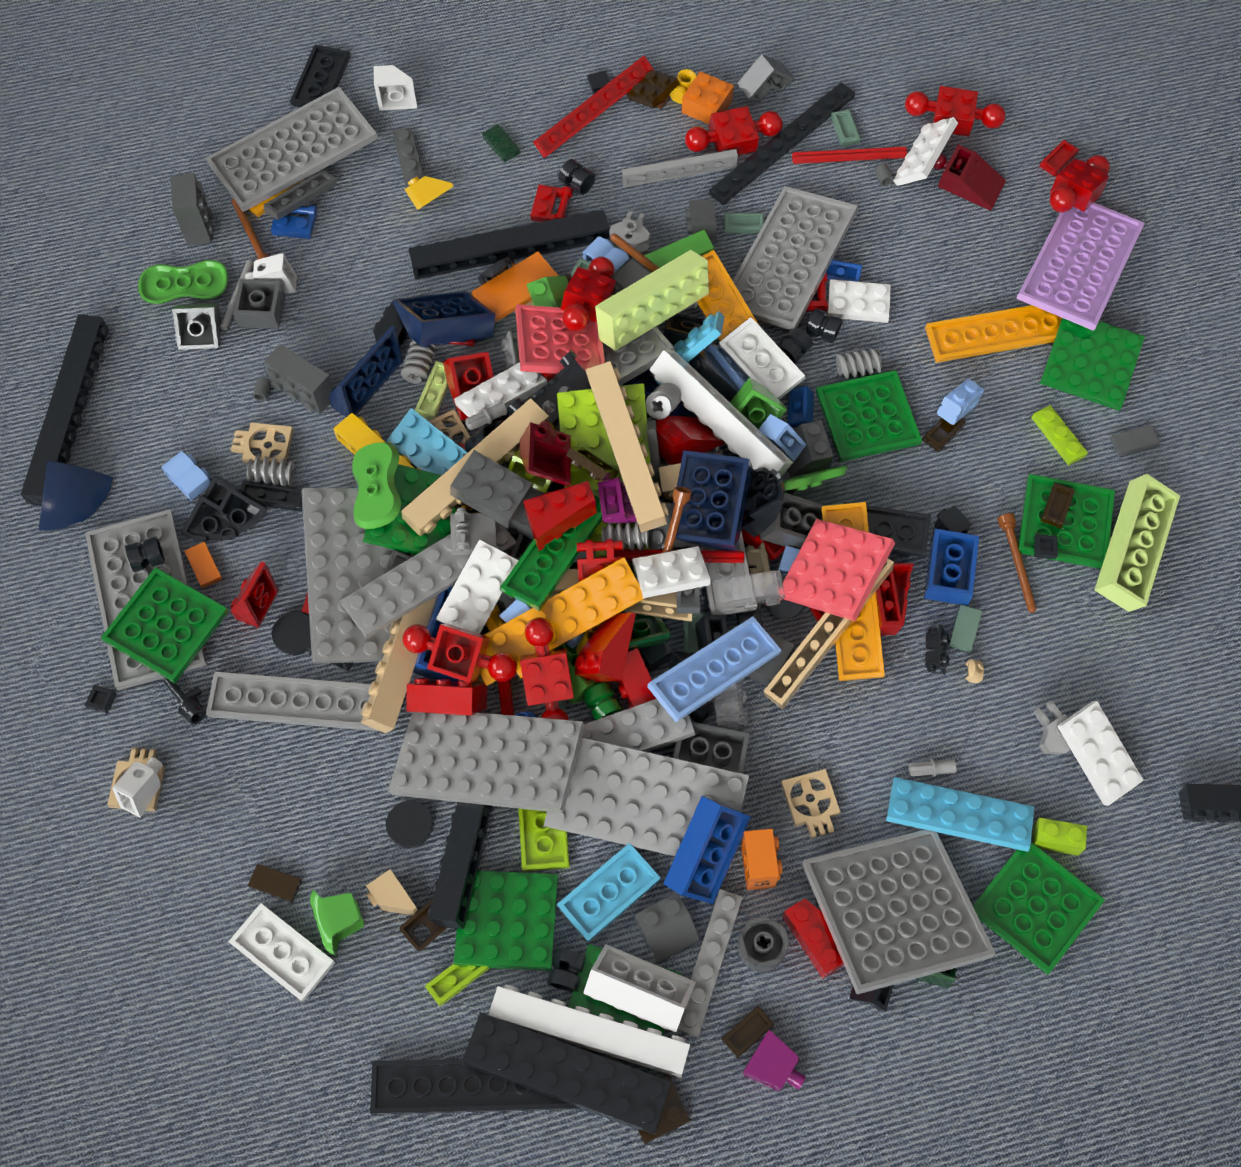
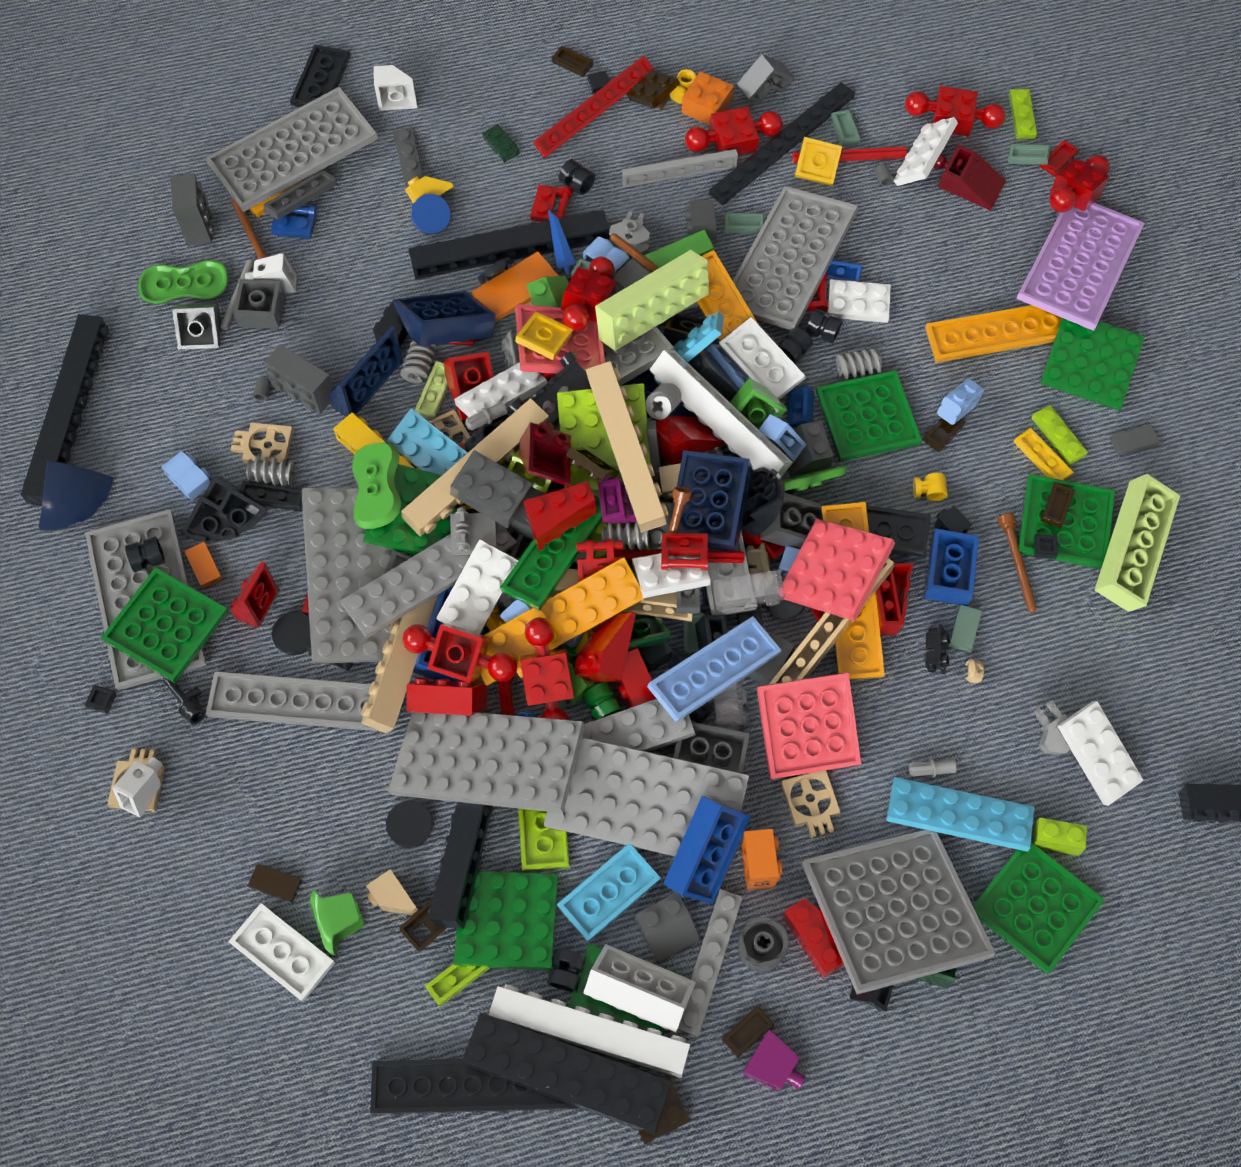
none -> blue tile [411,194,451,234]
none -> yellow plate [515,311,573,360]
none -> blue bar [548,209,576,274]
none -> dark brown tile [552,46,593,77]
none -> red plate [661,533,708,571]
none -> coral plate [756,672,861,779]
none -> yellow plate [794,137,842,186]
none -> yellow piece [913,473,948,502]
none -> sand green tile [1008,144,1050,165]
none -> lime plate [1009,89,1037,139]
none -> yellow tile [1014,428,1074,481]

